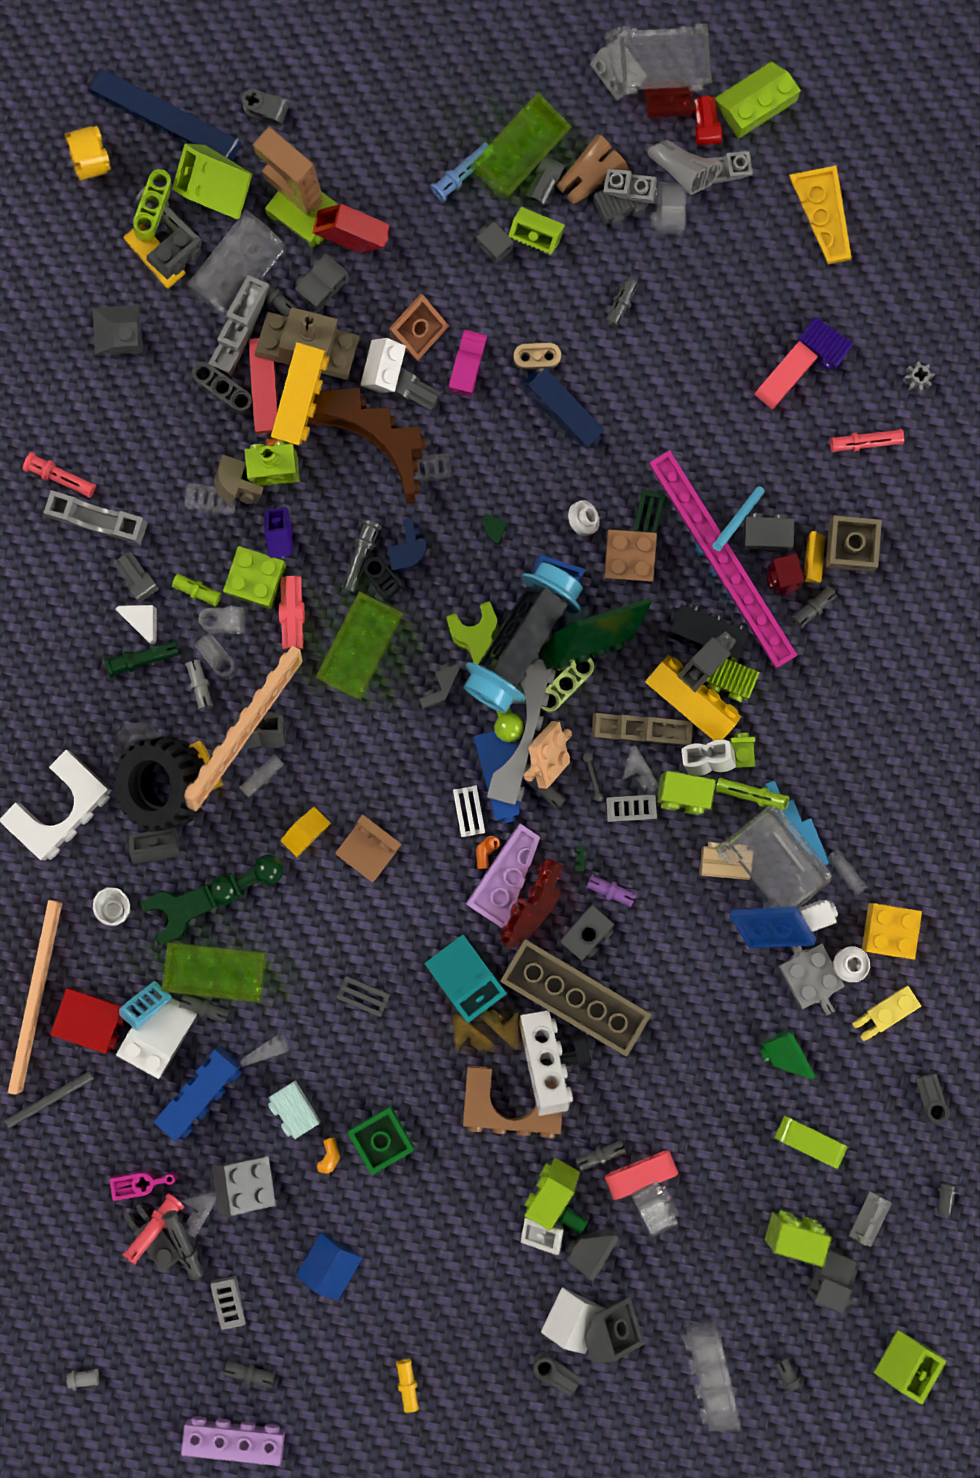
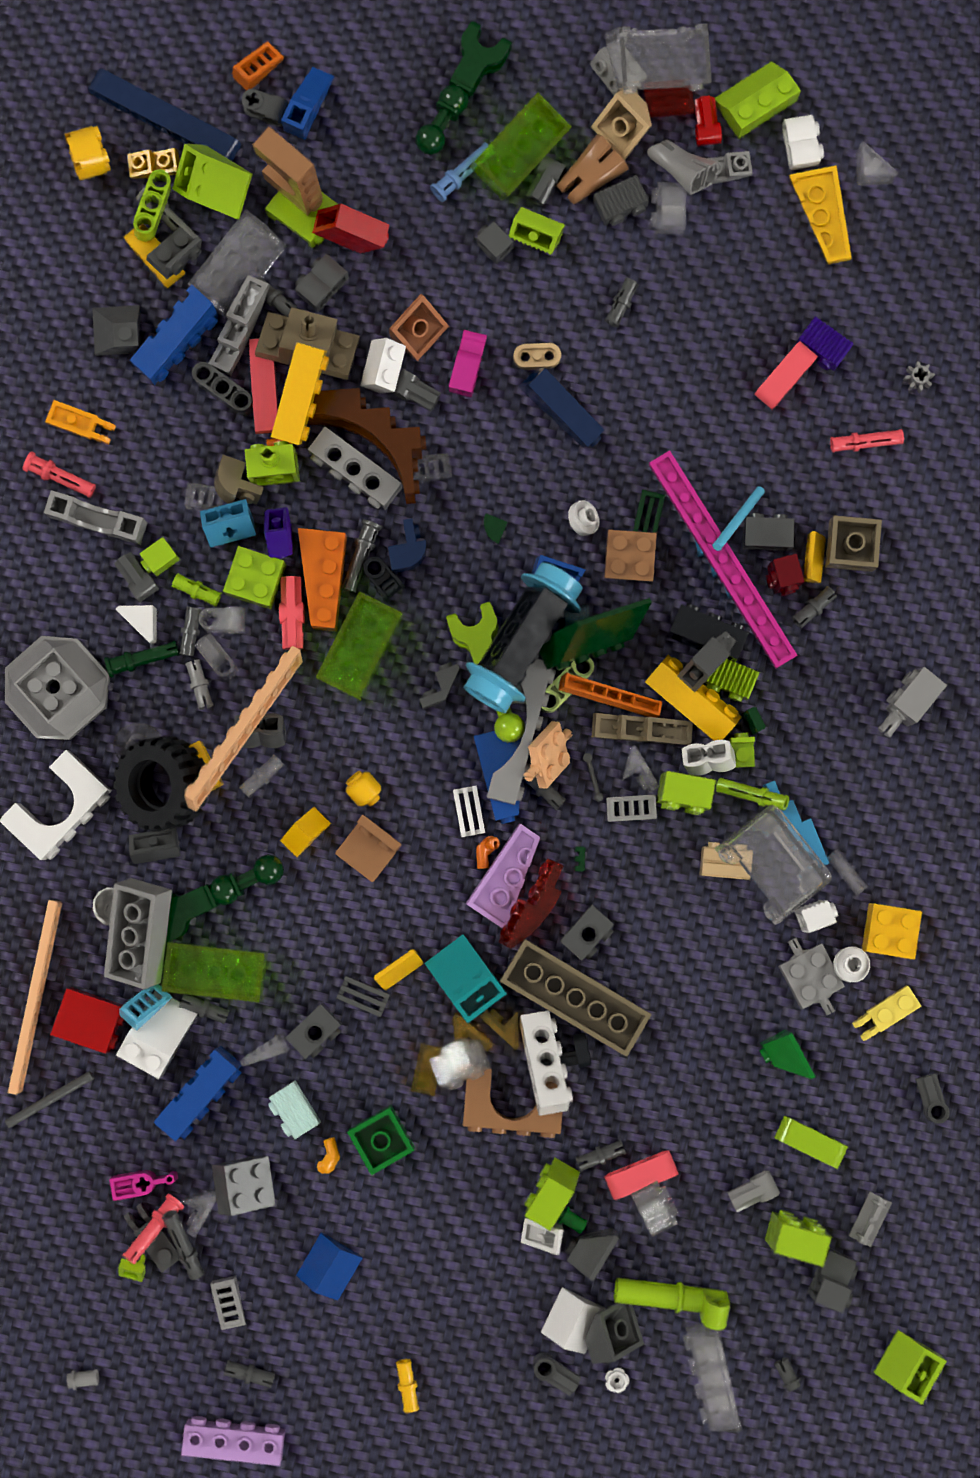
medium lavender pin [586,874,636,907] -> none
light grey slope [603,169,657,203] -> none
blue tile [729,906,816,948] -> none
dark grey pin [937,1183,958,1216] -> none
none -> light grey piece [5,636,110,740]
none -> light orange hinge [45,400,116,445]
none -> light grey brick [104,878,172,990]
none -> lime tile [118,1254,145,1282]
none -> yellow slope [127,148,180,178]
none -> blue wedge [130,284,219,385]
none -> lime brick [140,537,180,576]
none -> dark grey pin [179,607,202,656]
none -> dark azure brick [200,499,256,548]
none -> orange slope [232,41,284,91]
none -> blue slope [281,67,334,140]
none -> dark grey brick [286,1003,343,1059]
none -> orange wedge [298,528,347,632]
none -> light grey brick [308,427,403,510]
none -> yellow head [346,771,381,807]
none -> yellow slope [374,949,423,990]
none -> clear yellow slope [411,1043,445,1096]
none -> dark green piece [415,21,512,155]
none -> clear brick [430,1038,491,1090]
none -> orange piece [559,673,662,718]
none -> tan slope [591,87,652,160]
none -> white plate [605,1368,629,1393]
none -> lime piece [614,1278,730,1330]
none -> light grey piece [727,1170,780,1212]
none -> dark green tile [741,706,766,735]
none -> white brick [782,115,824,171]
none -> clear slope [856,141,898,185]
none -> light grey brick [878,667,947,738]

